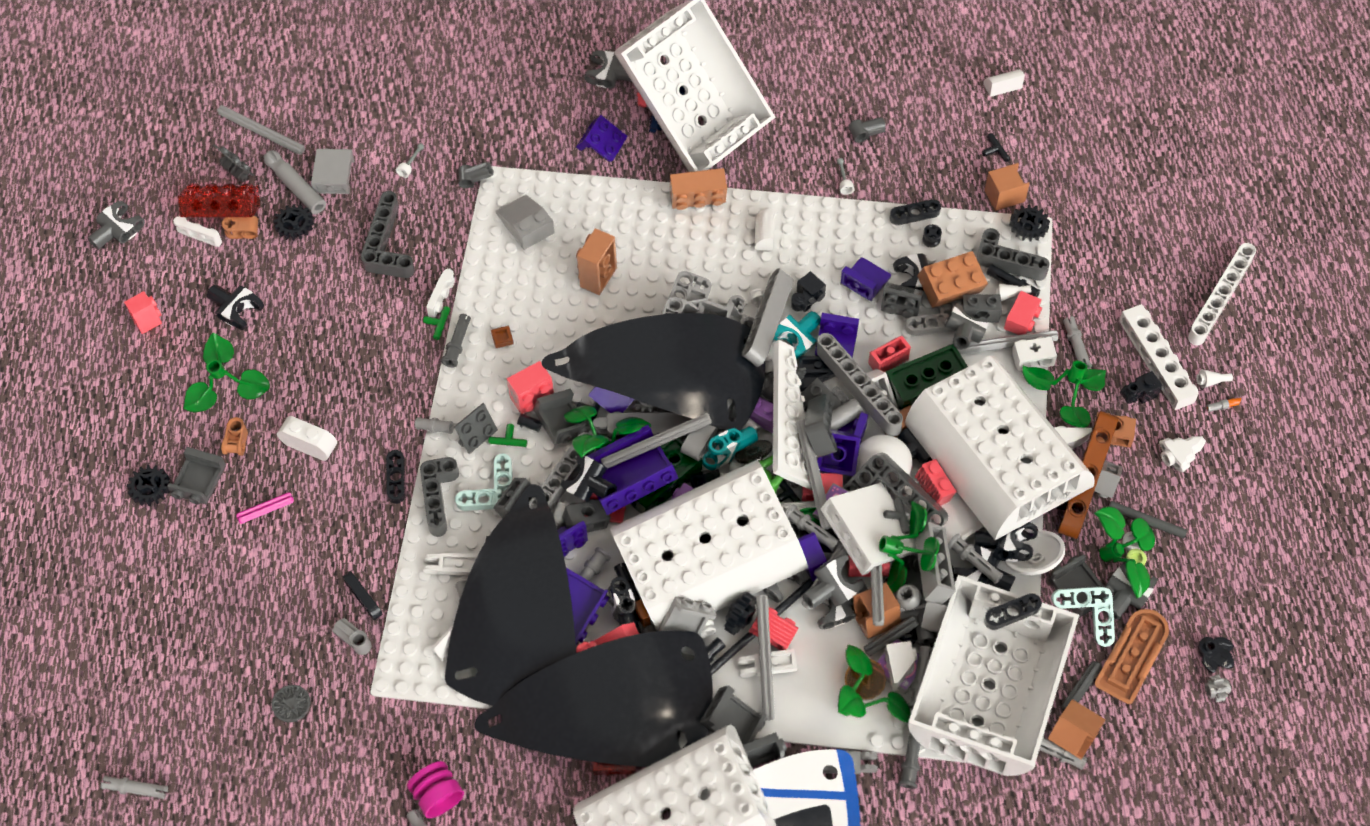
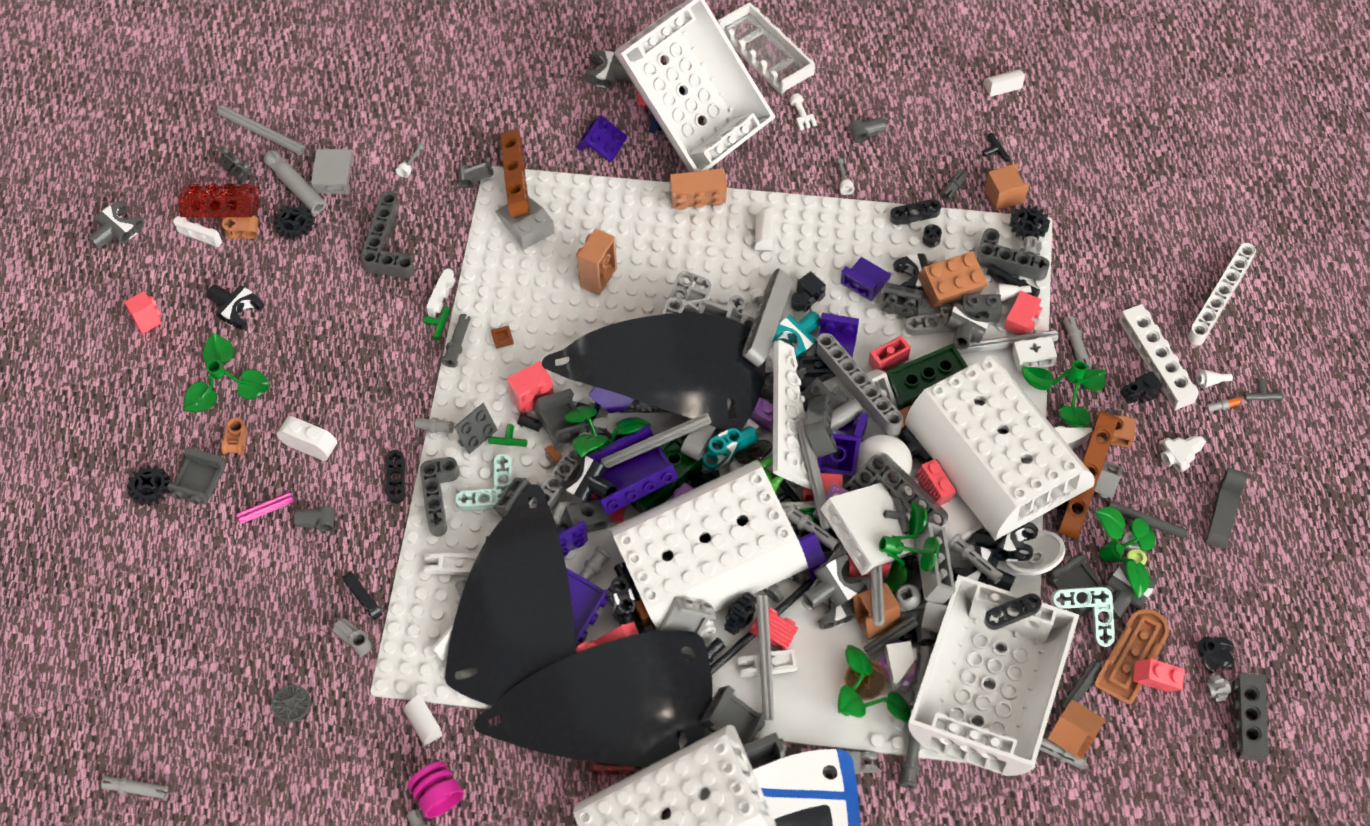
none -> dark grey piece [294,506,336,531]
none -> white brick [404,694,443,746]
none -> dark orange beam [500,129,530,217]
none -> dark orange tile [545,445,563,466]
none -> window [718,2,815,95]
none -> white hinge [790,93,817,131]
none -> dark grey axle [940,169,968,201]
none -> light grey gear [1019,236,1042,255]
none -> coral brick [1133,659,1185,692]
none -> dark grey beam [1205,467,1248,549]
none -> dark grey brick [1232,673,1269,762]
none -> dark grey piece [1244,379,1284,401]

